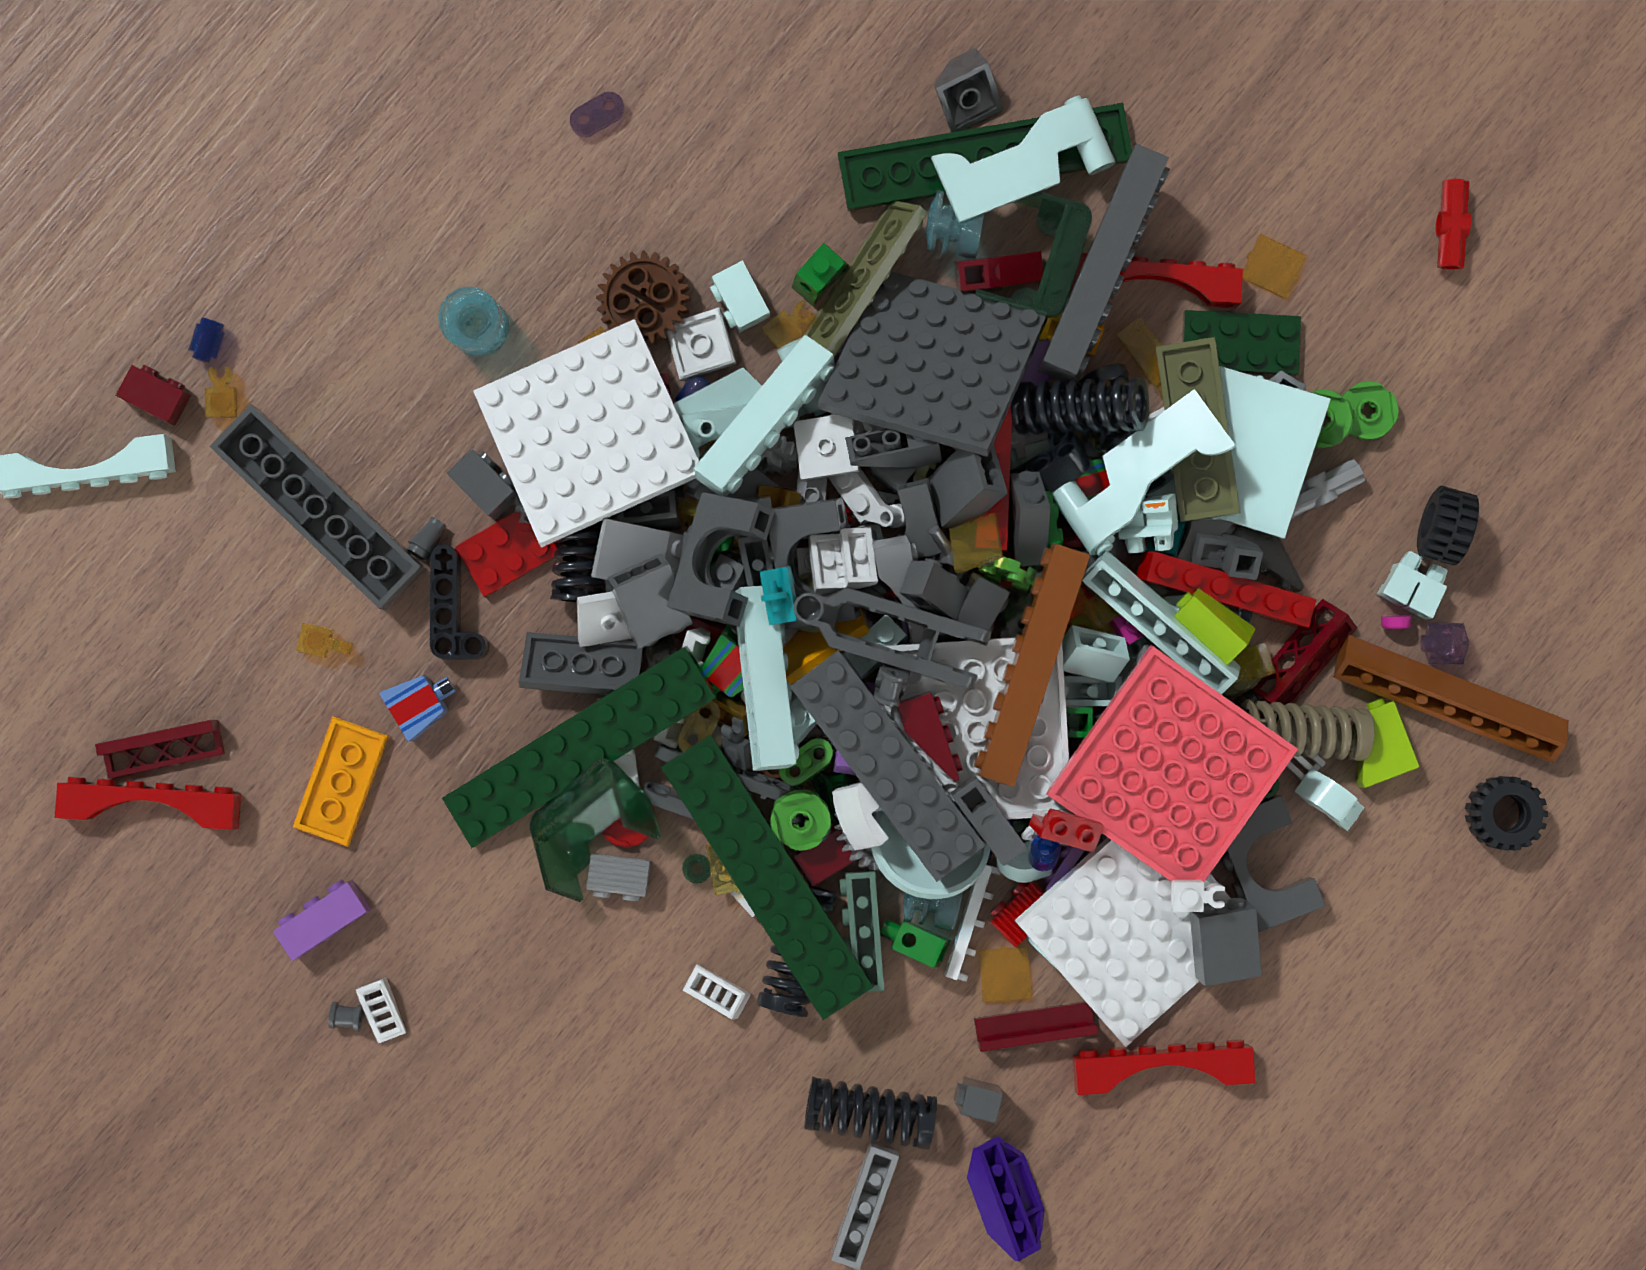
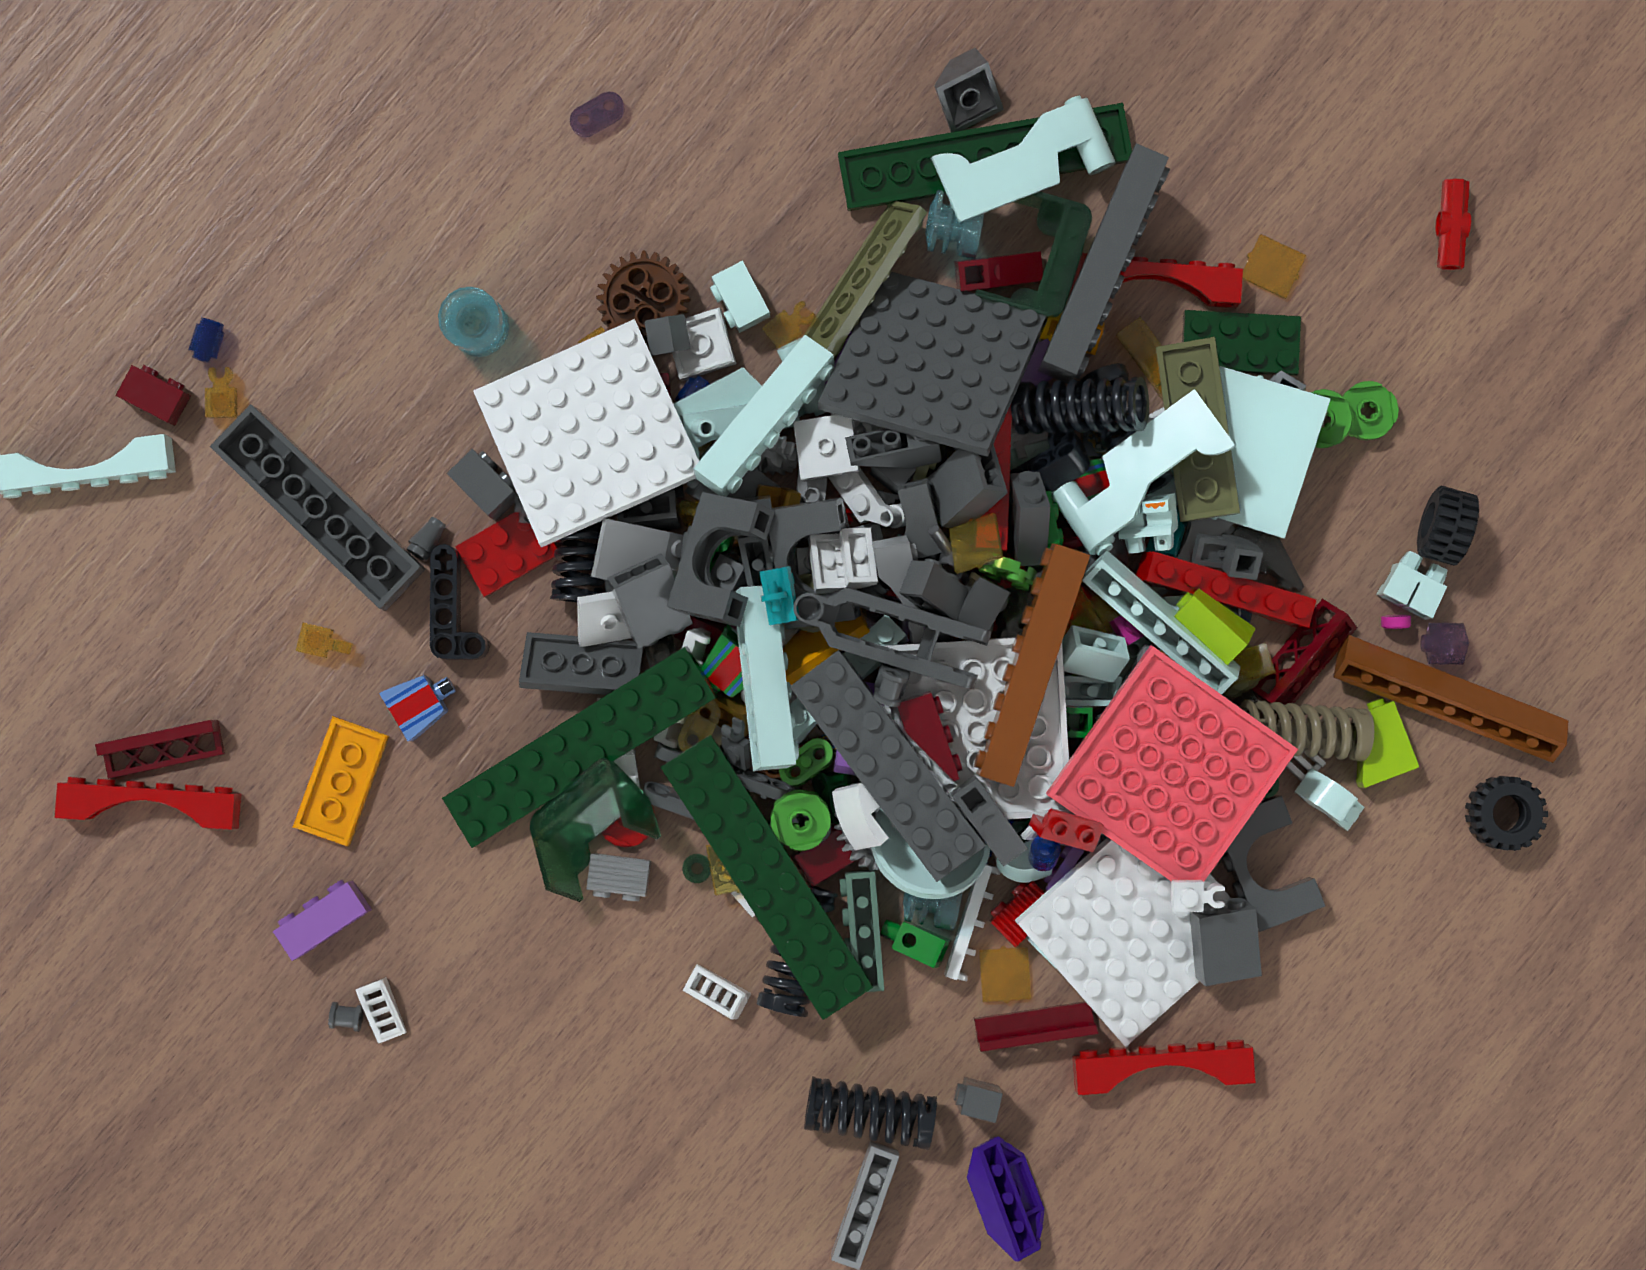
green torso [792,243,849,307] -> none
light grey piece [1292,459,1365,519] -> none
none -> dark grey panel [645,314,691,356]

